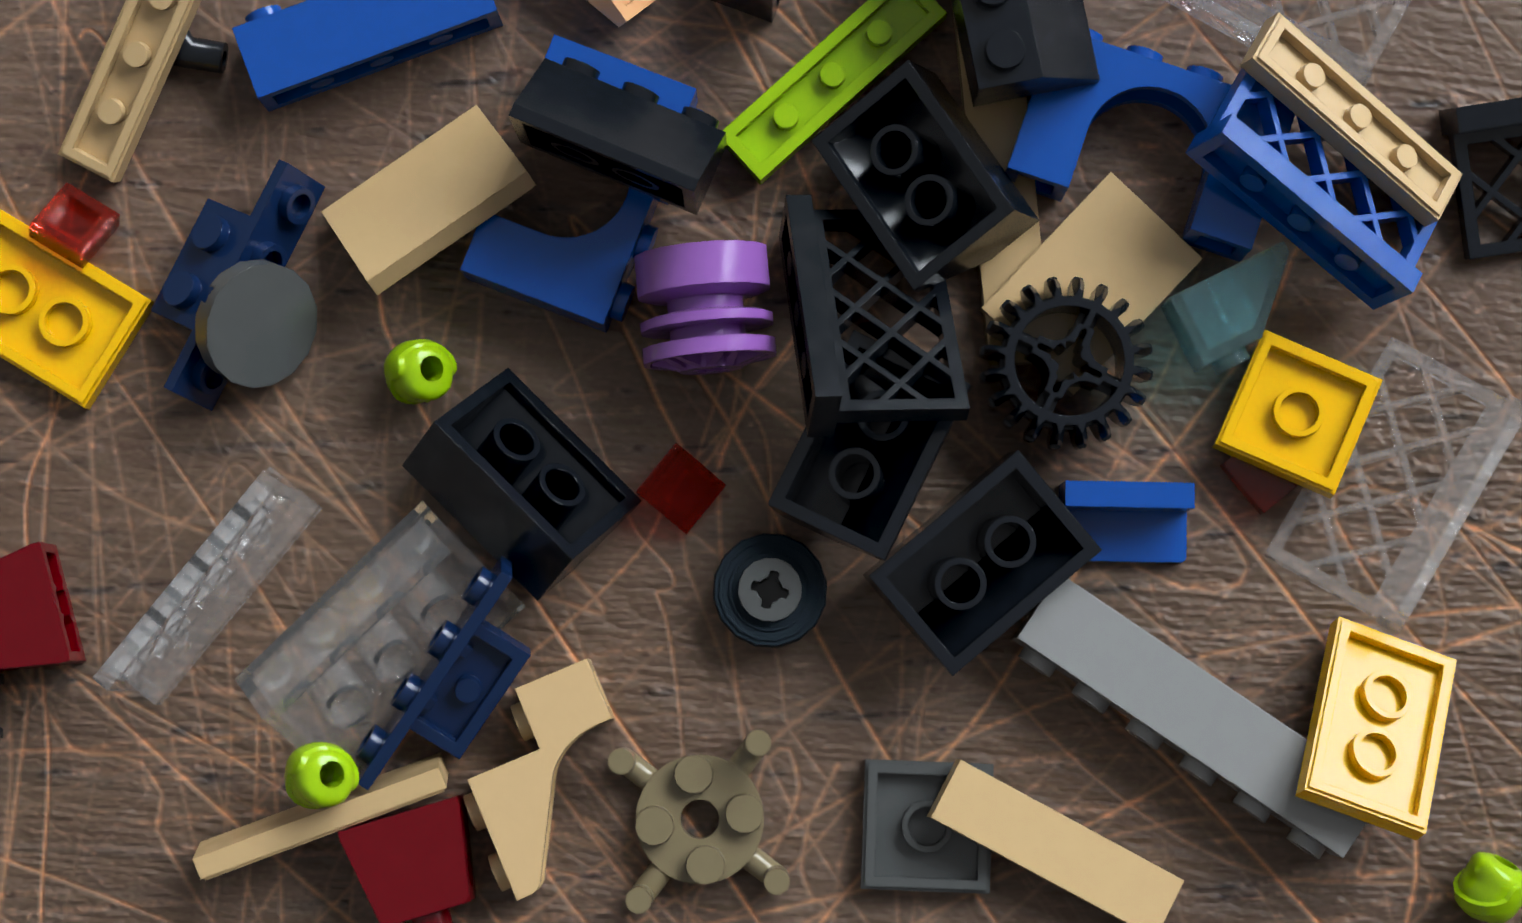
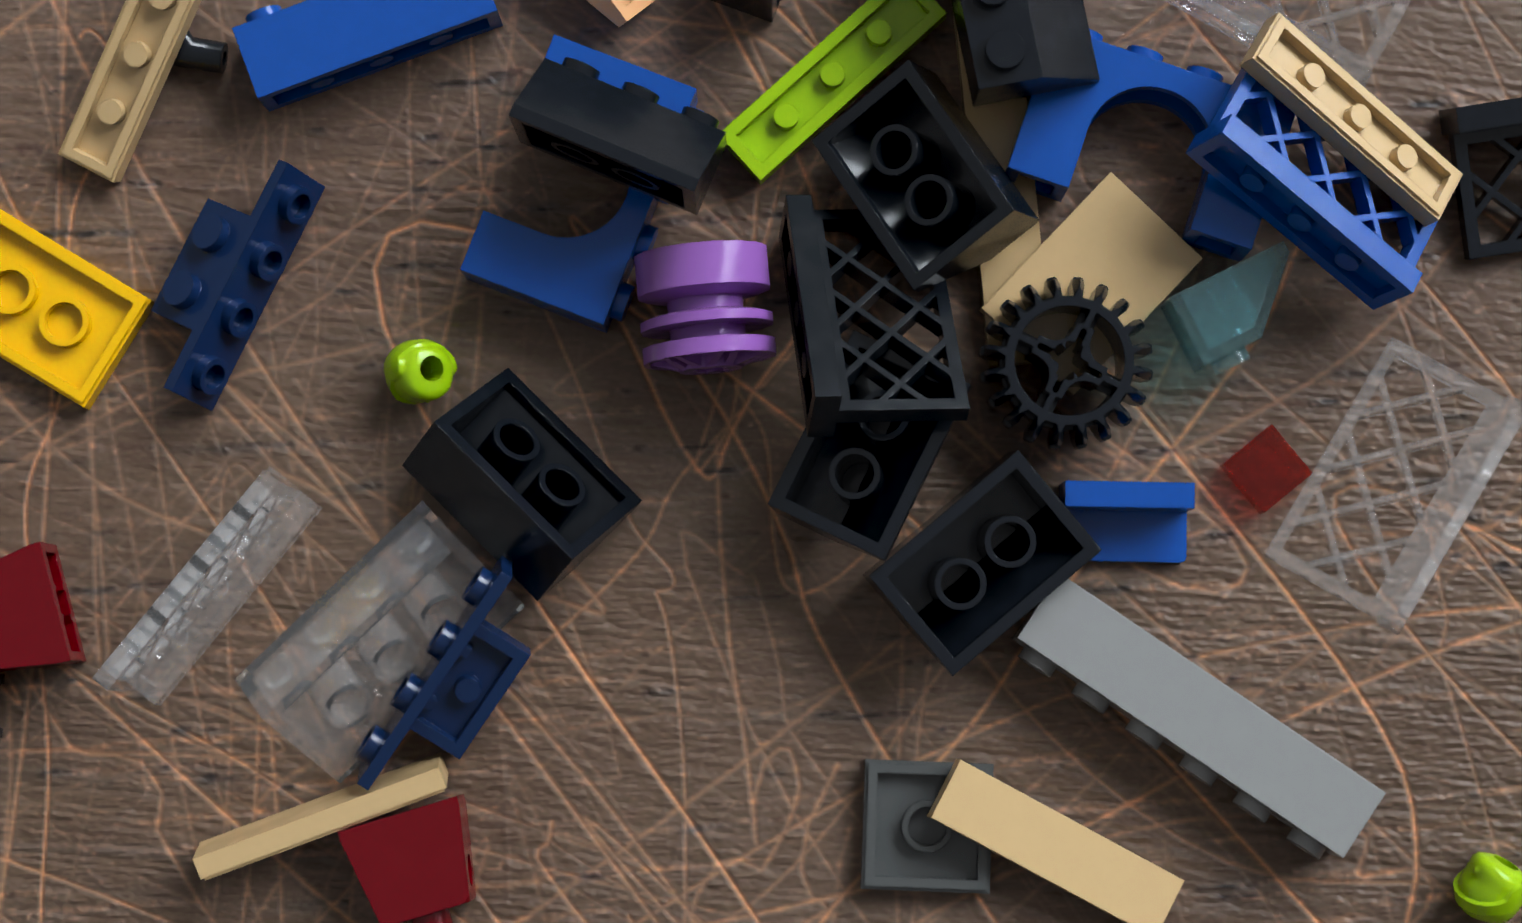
clear red tile [29,183,120,269] -> none
dark grey tile [195,259,317,388] -> none
lime piece [284,742,359,809] -> none
tan tile [321,105,536,295] -> none
tan arch [463,659,615,901] -> none
dark tan plate [608,729,790,914] -> none
clear red slope [636,443,726,535] -> none
black wheel [713,533,827,648] -> none
yellow tile [1212,329,1383,498] -> none
yellow tile [1295,616,1457,840] -> none

